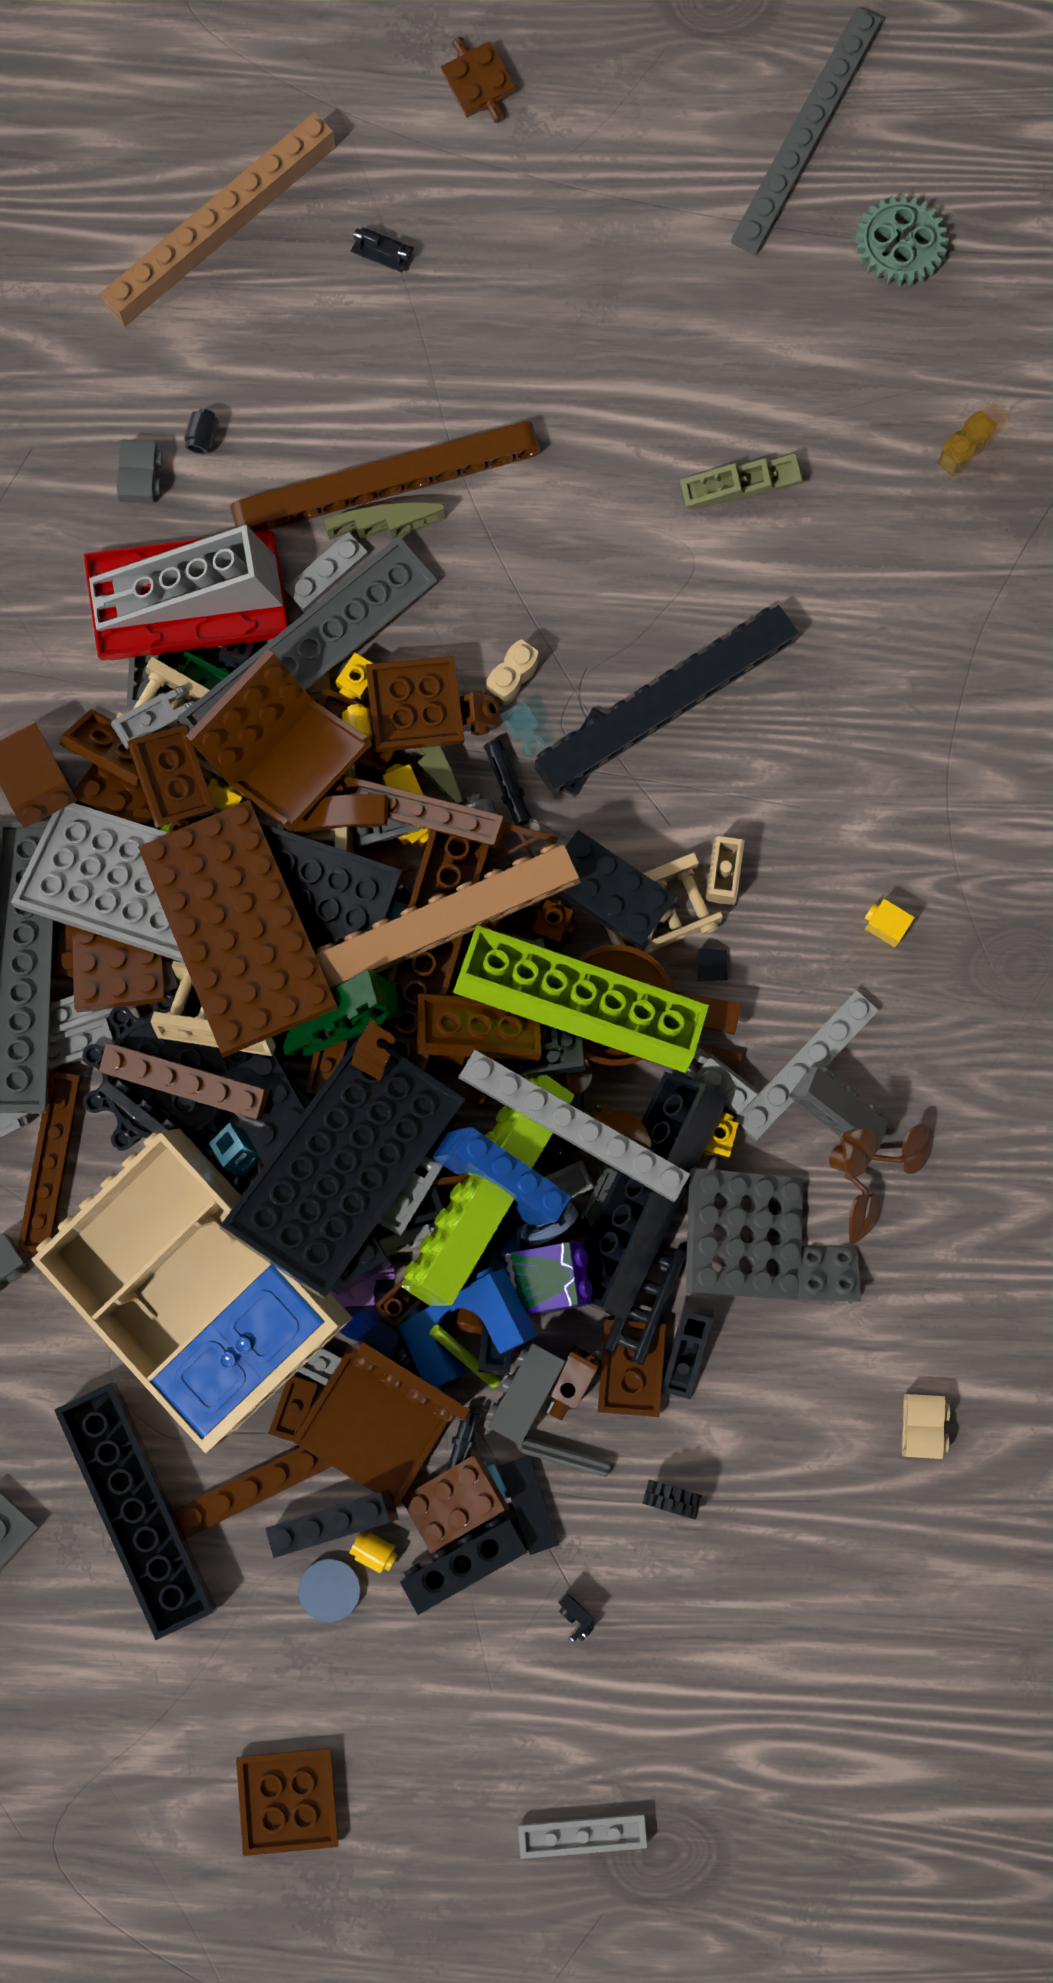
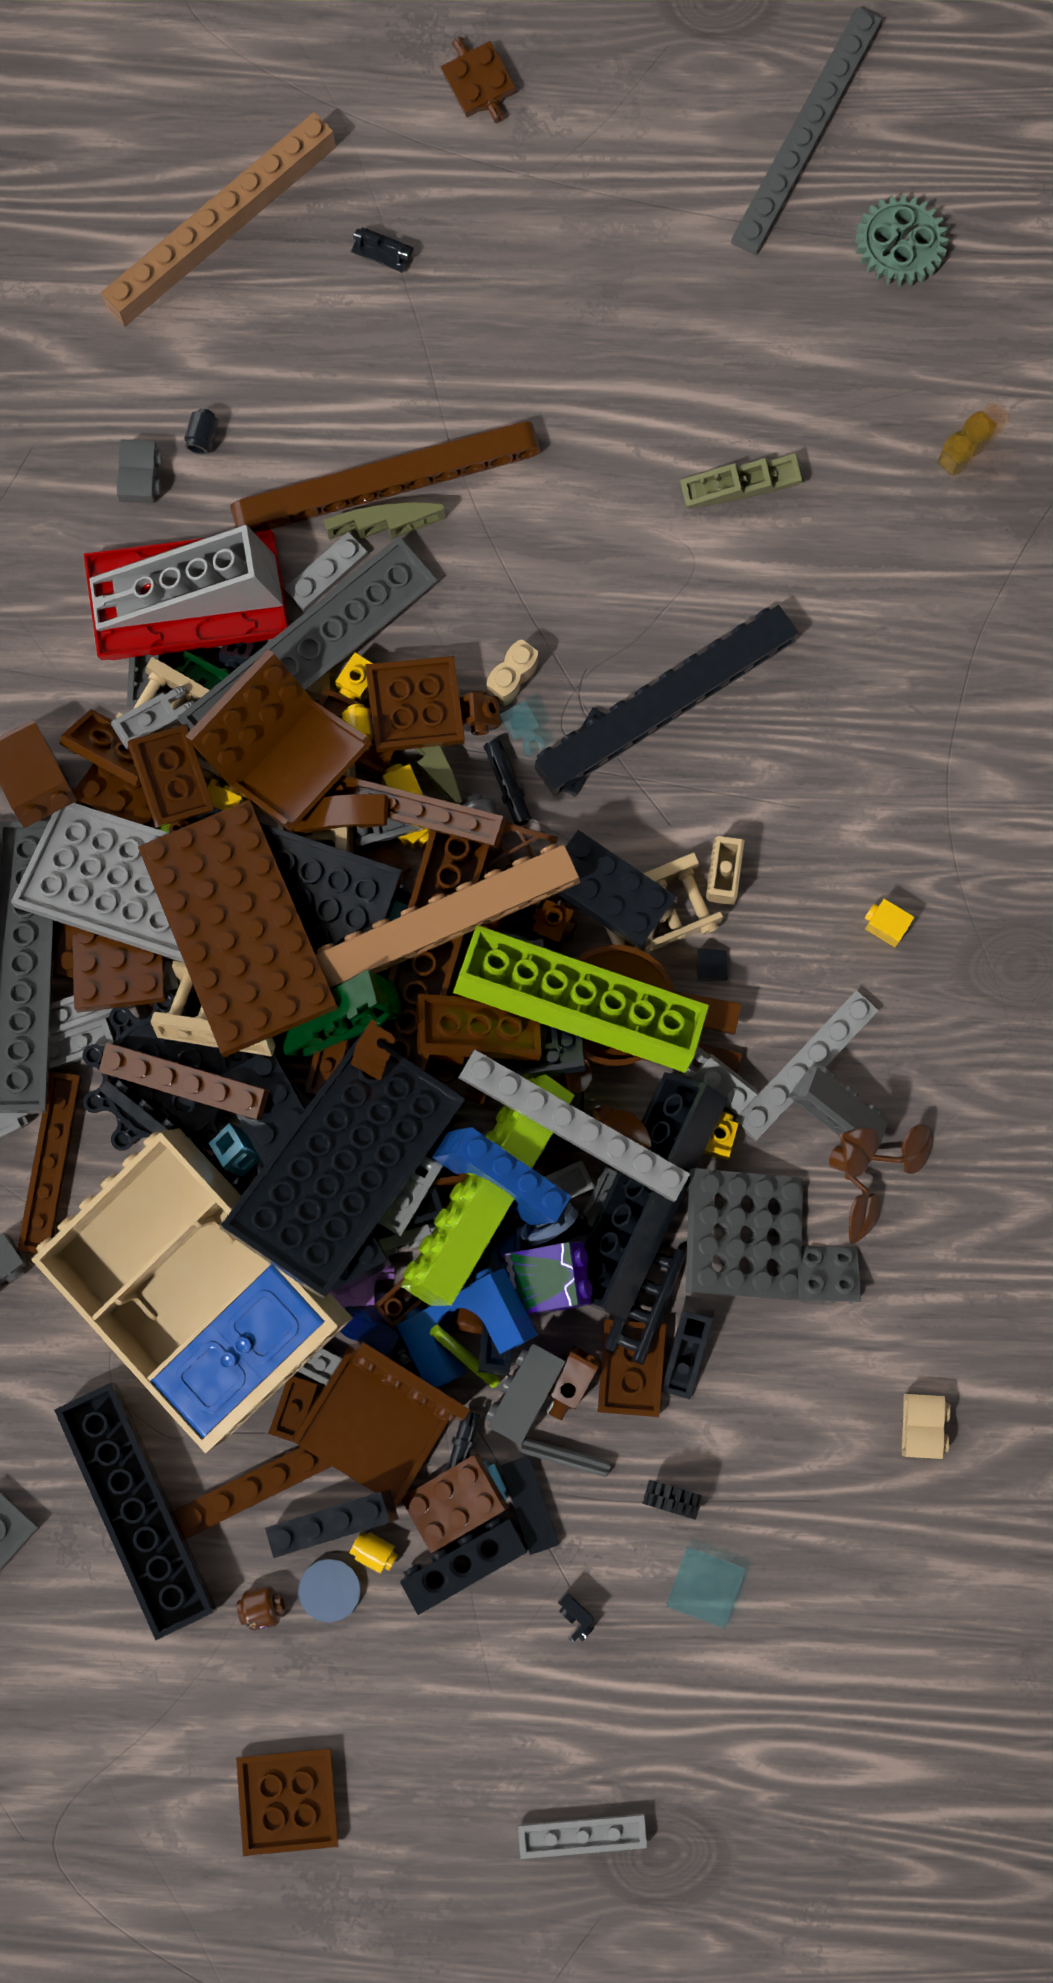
none -> reddish brown head [237,1586,285,1631]
none -> clear light blue tile [666,1547,746,1629]

